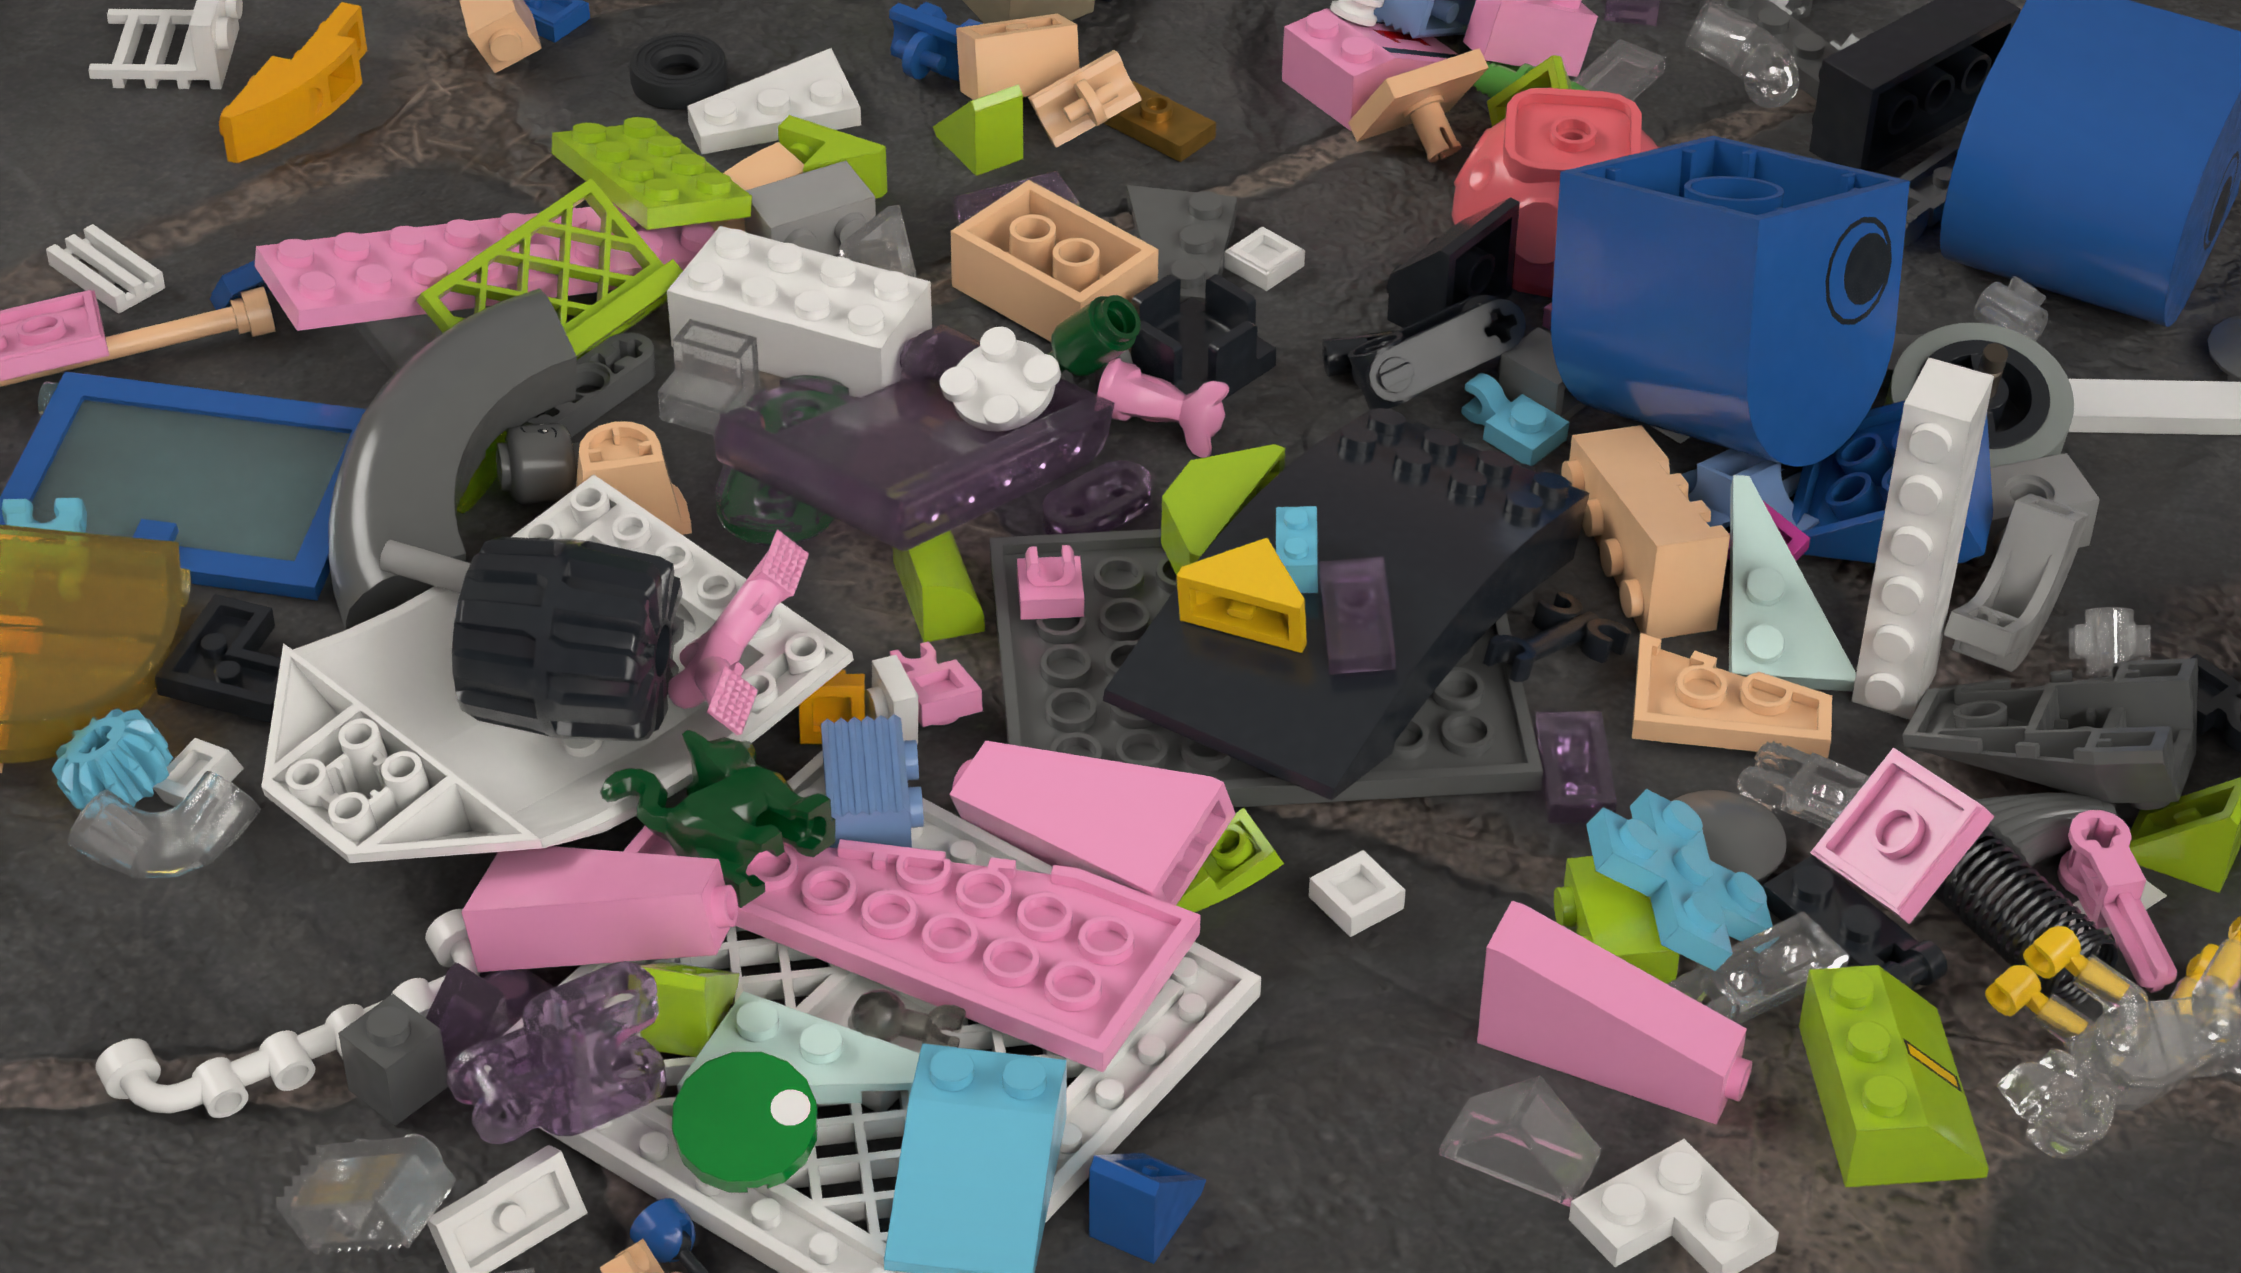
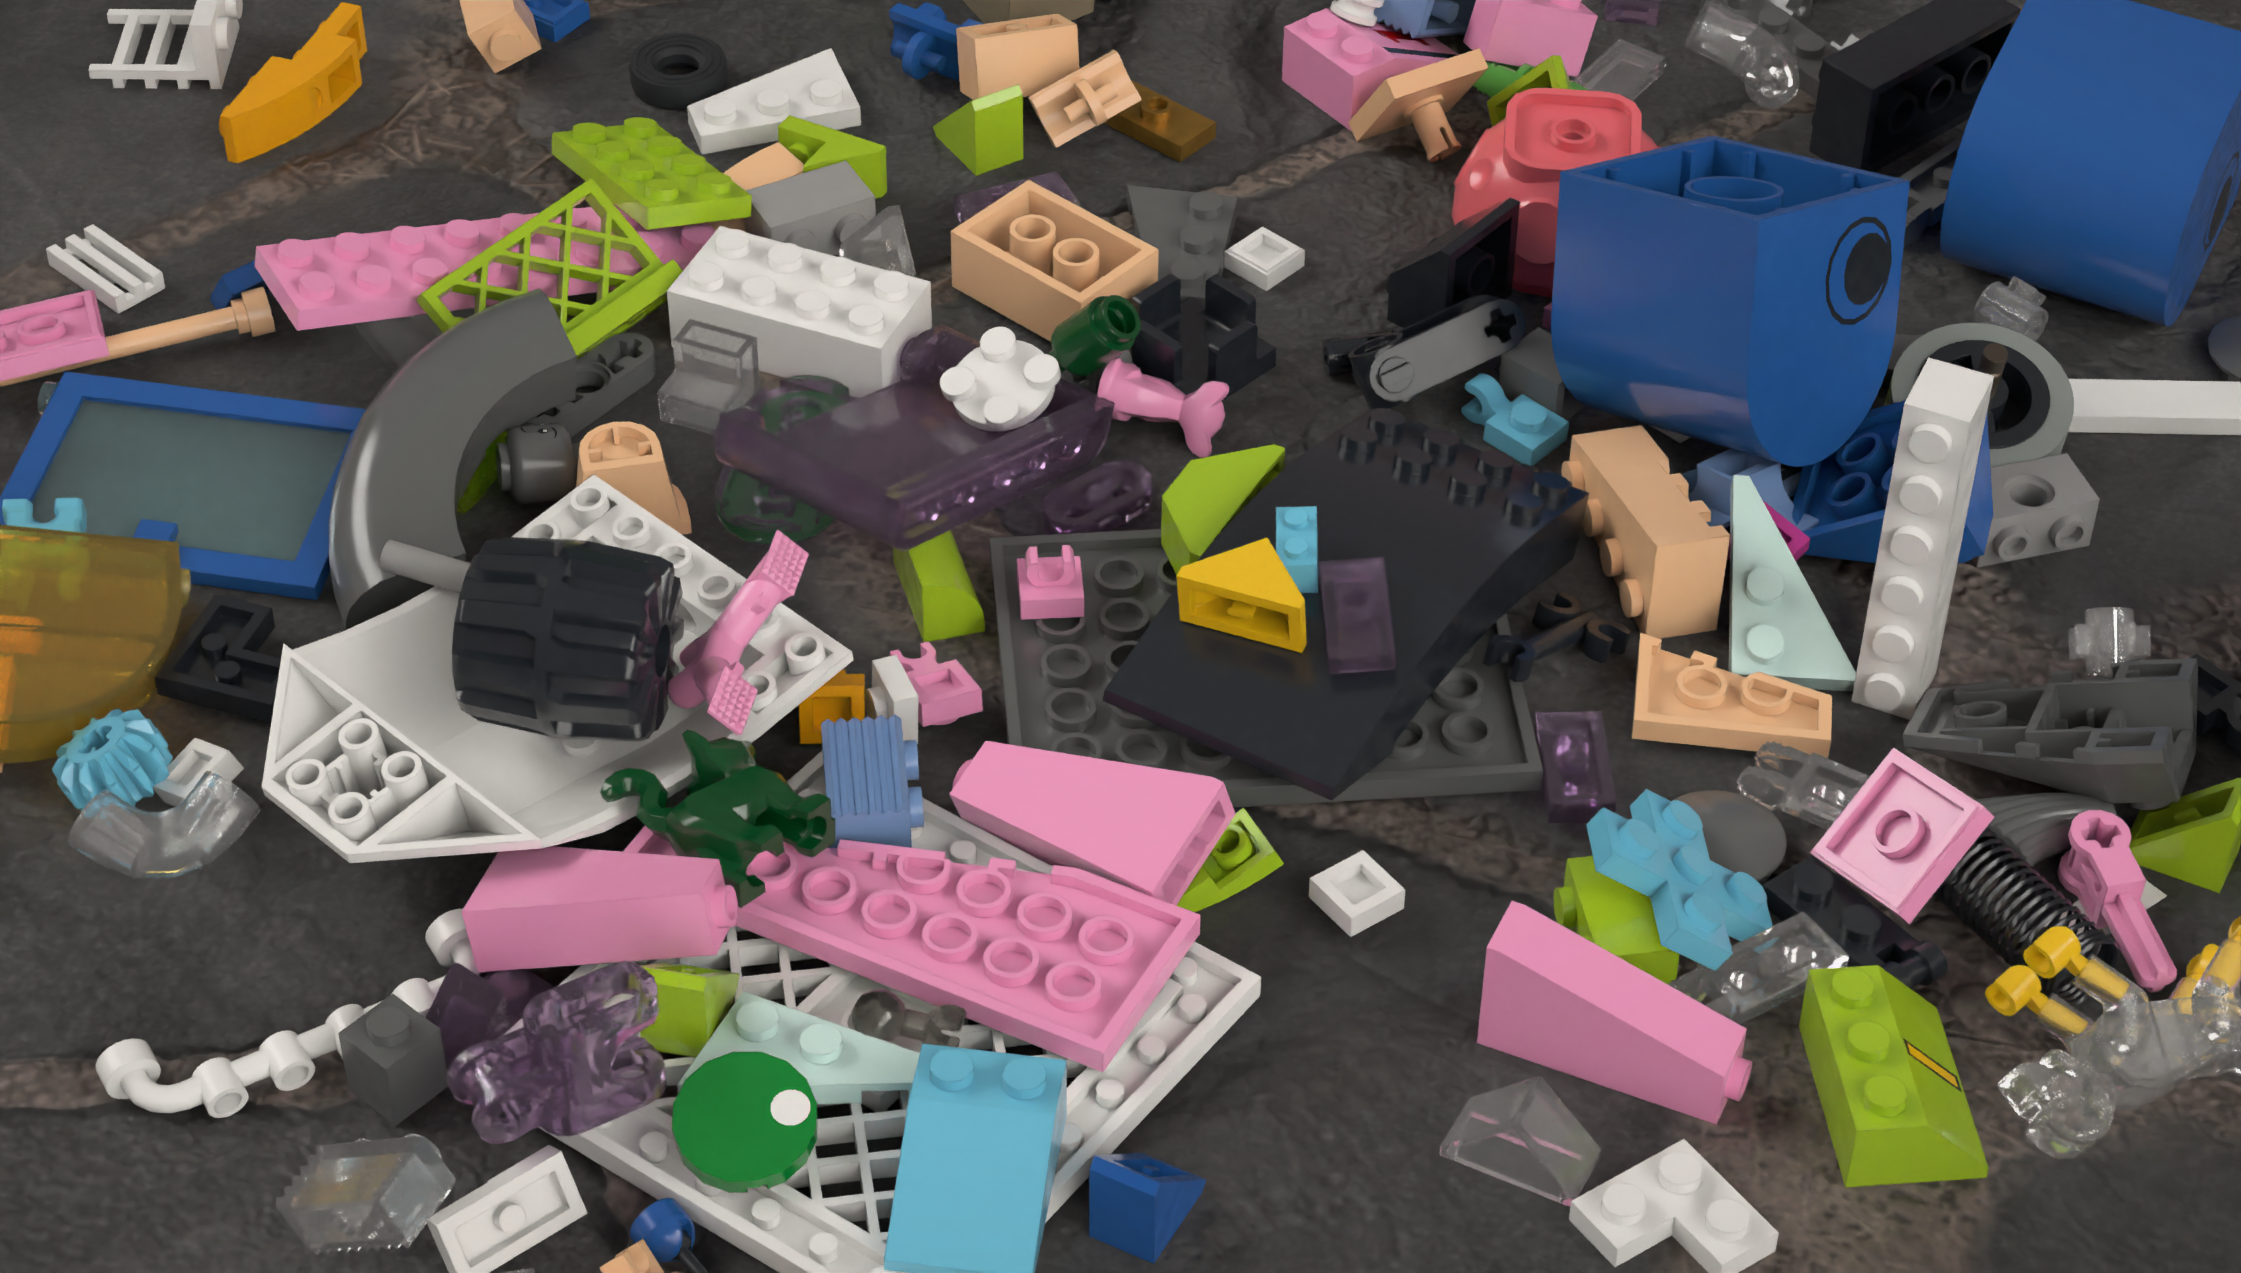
light grey arch [1944,493,2090,672] -> none

